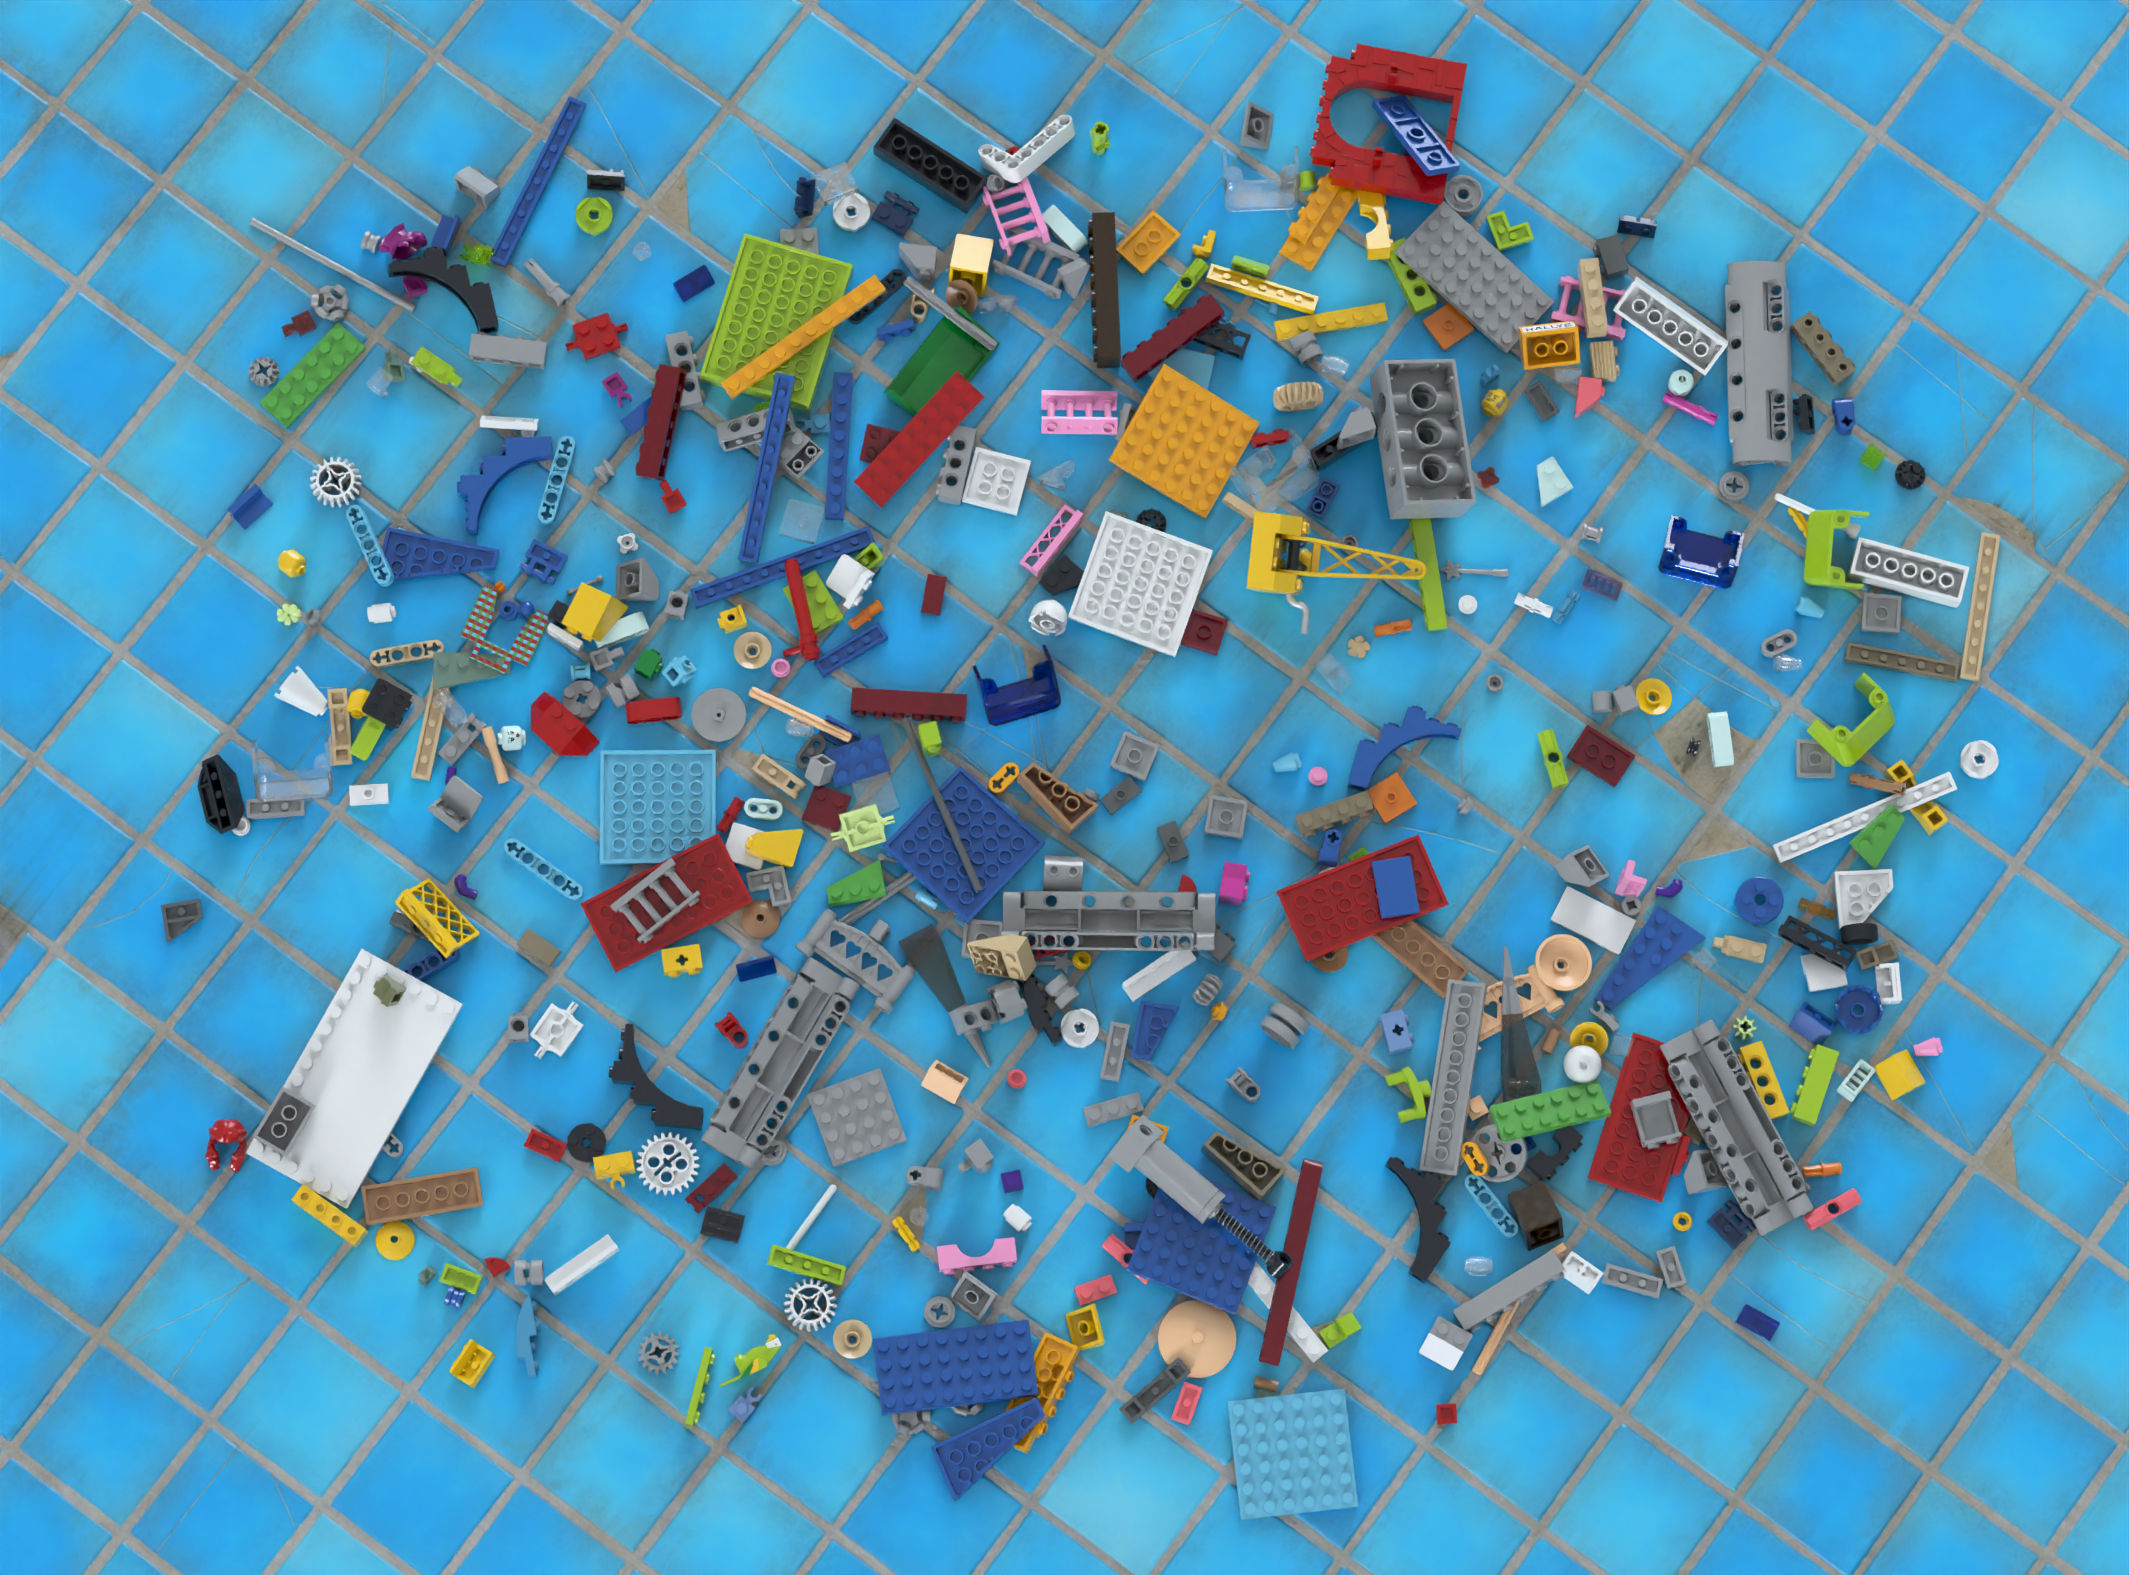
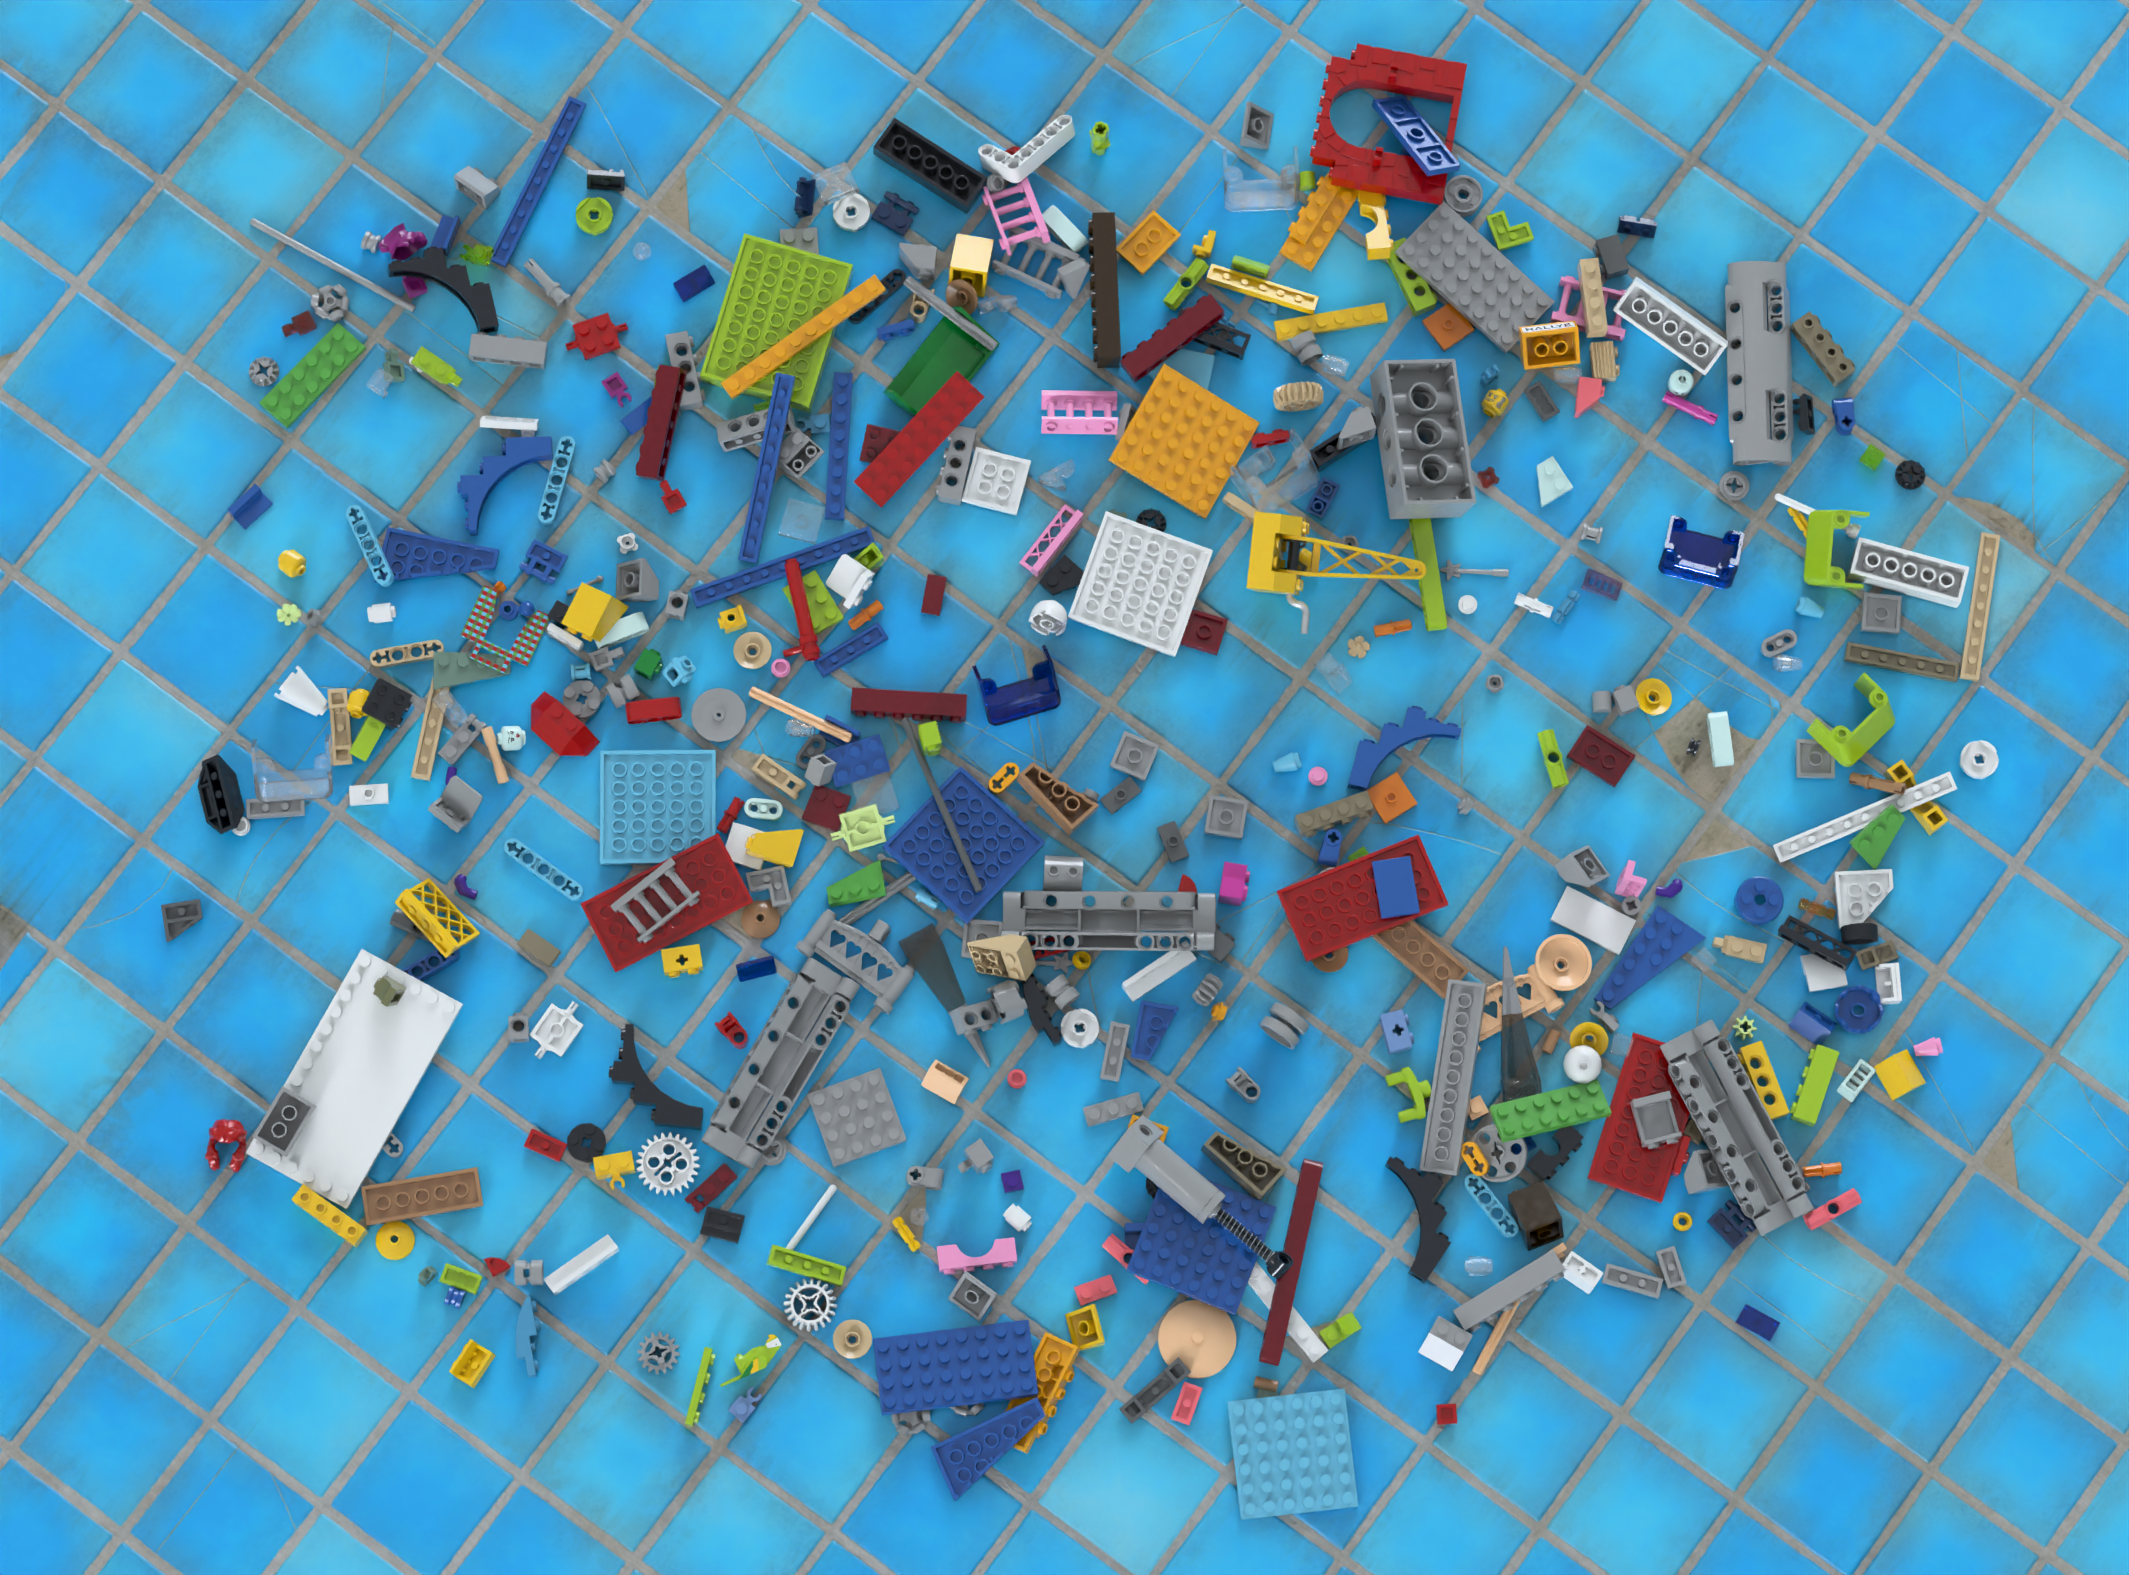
white gear [310,457,362,508] -> none
light grey gear [924,1296,955,1328] -> none

